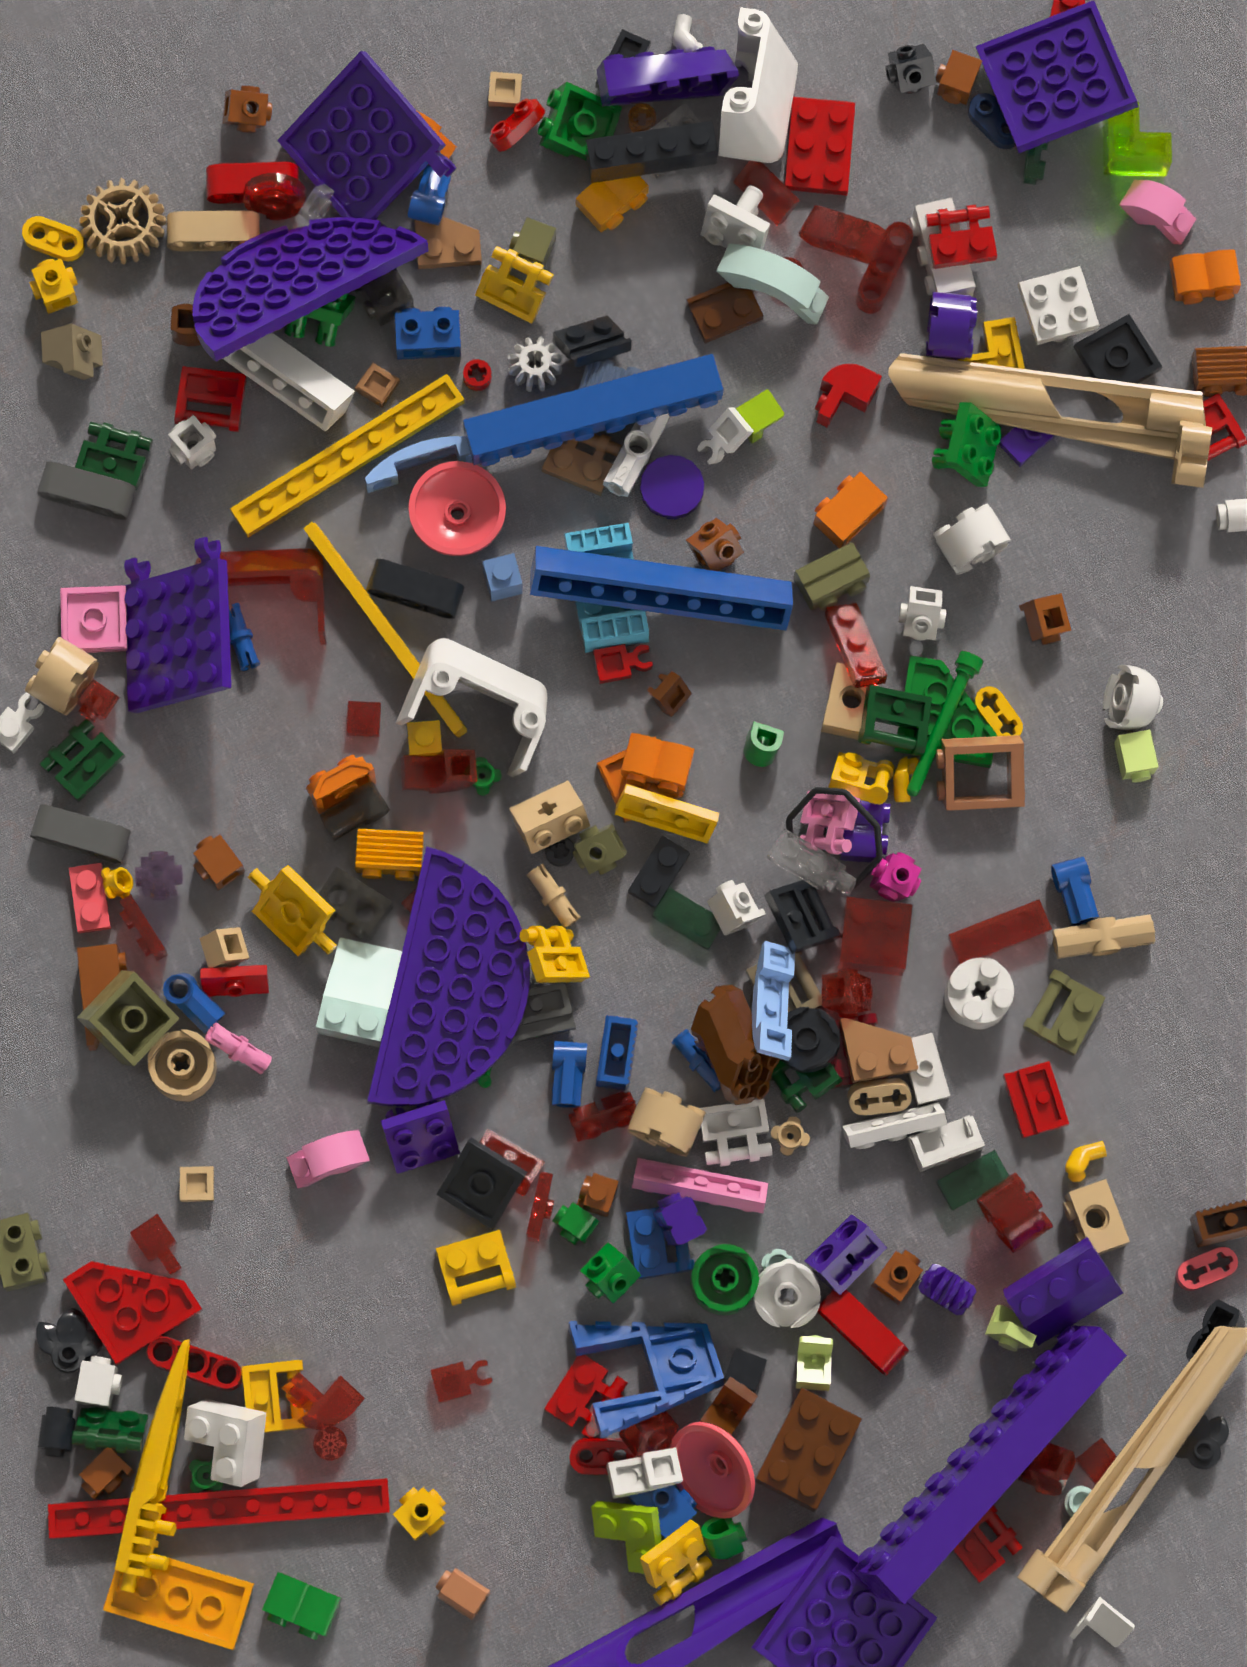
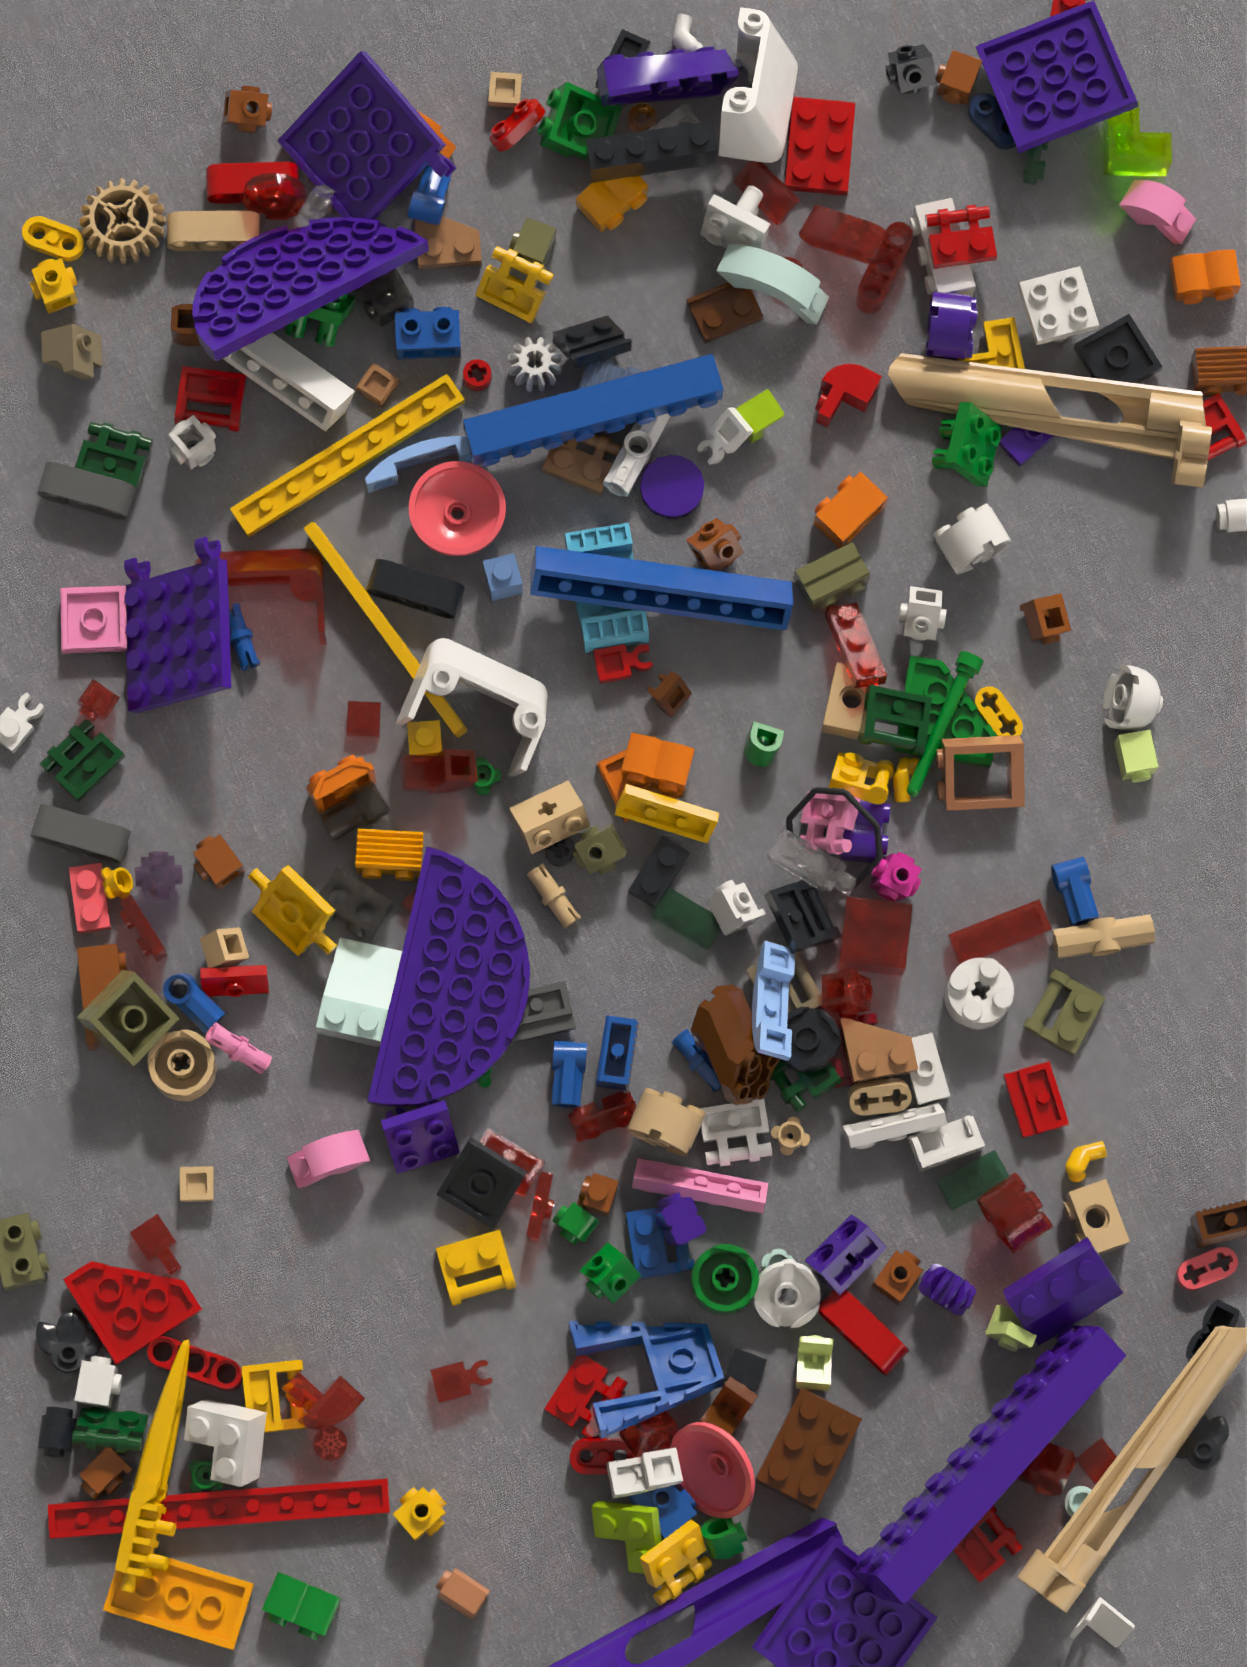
tan brick [25,637,99,715] -> none
yellow plate [519,926,590,983] -> none

